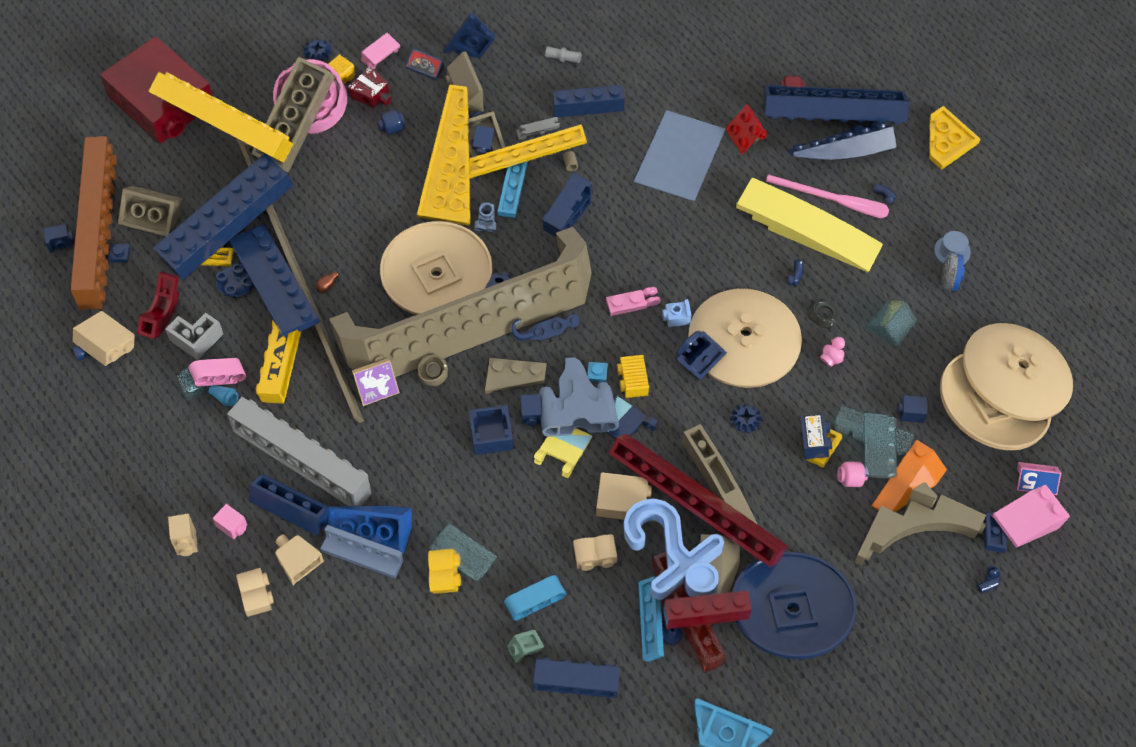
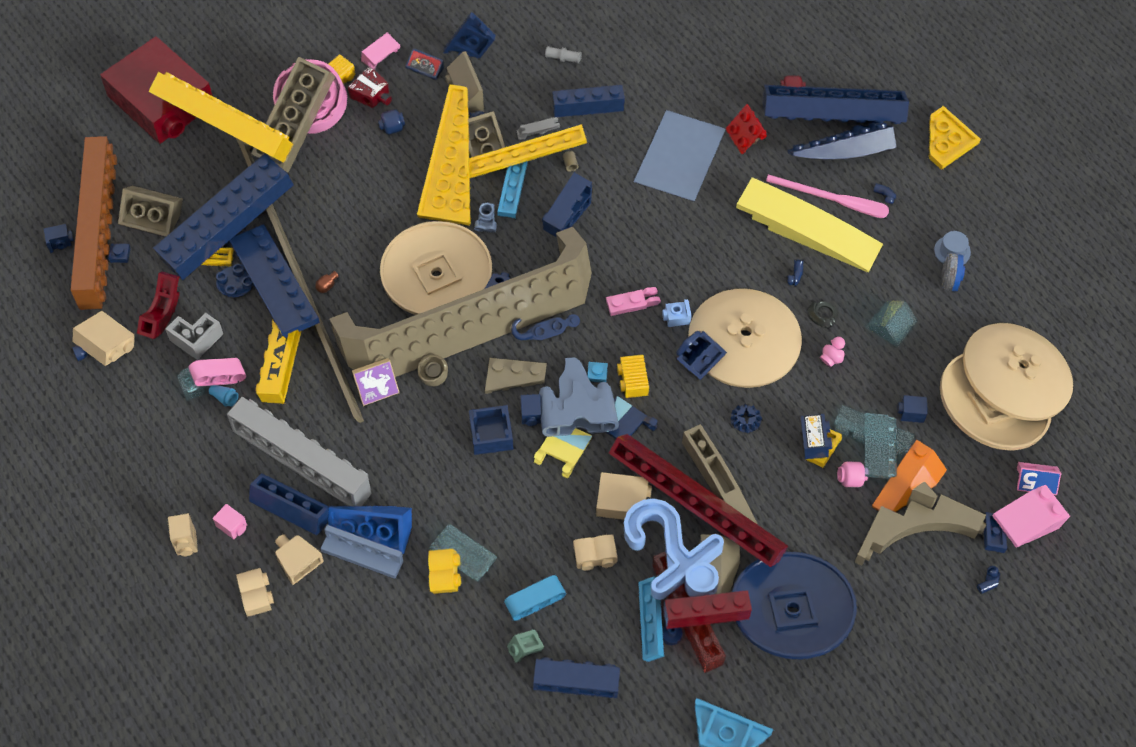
dark blue gear [304,38,331,61] -> none
dark blue brick [472,125,494,154] -> none

